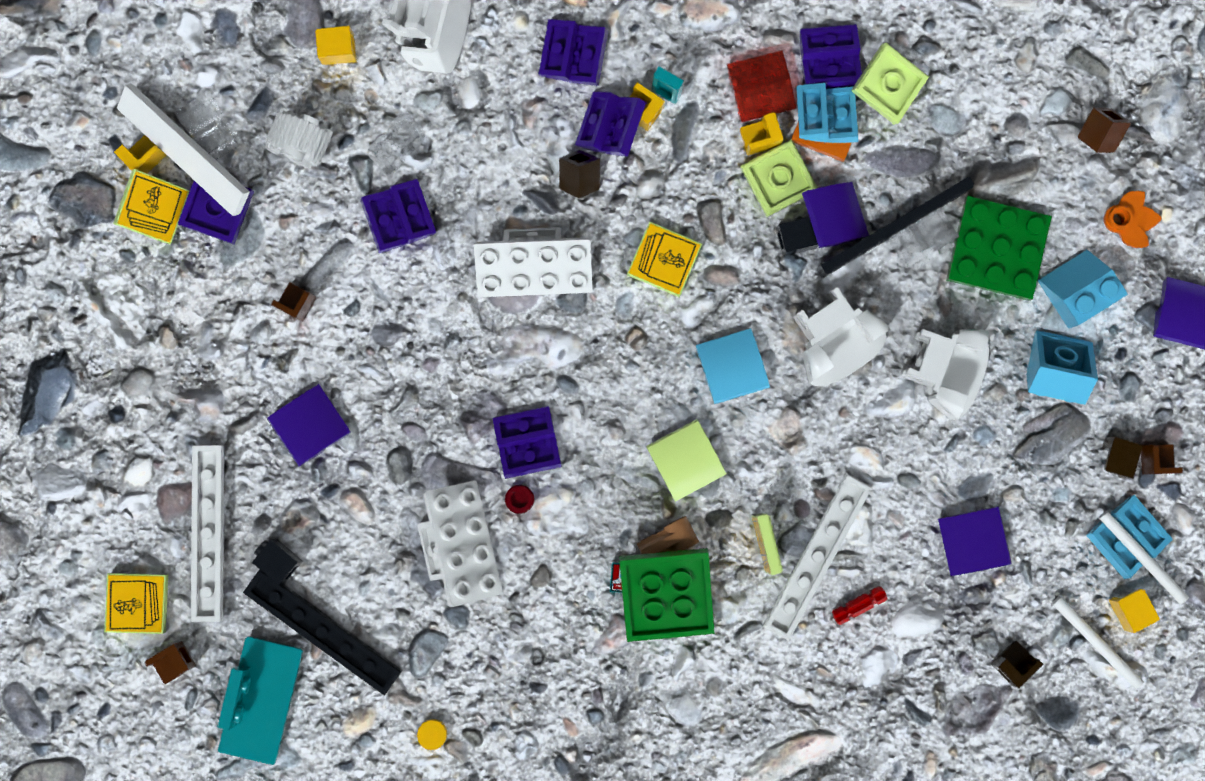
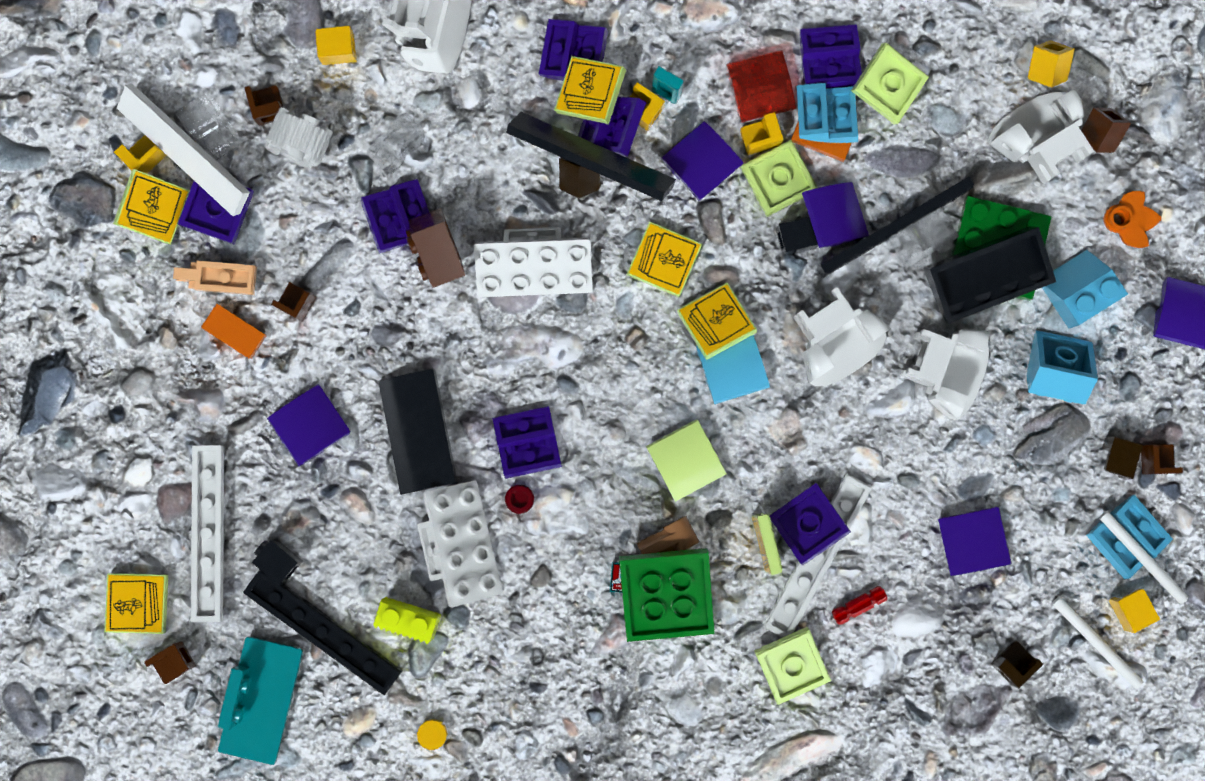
none -> light nougat hinge [173,261,257,295]
none -> orange tile [201,304,267,359]
none -> reddish brown panel [244,85,284,126]
none -> neon yellow brick [373,597,441,644]
none -> black slope [378,369,458,495]
none -> reddish brown brick [406,208,466,288]
none -> black tile [506,112,676,201]
none -> yellow tile [554,56,626,124]
none -> dark purple slope [660,121,744,201]
none -> yellow tile [677,283,757,360]
none -> yellowish green tile [754,627,831,705]
none -> dark purple plate [769,483,851,565]
none -> black slope [923,226,1056,324]
none -> white piece [988,89,1094,184]
none -> yellow panel [1028,40,1075,88]

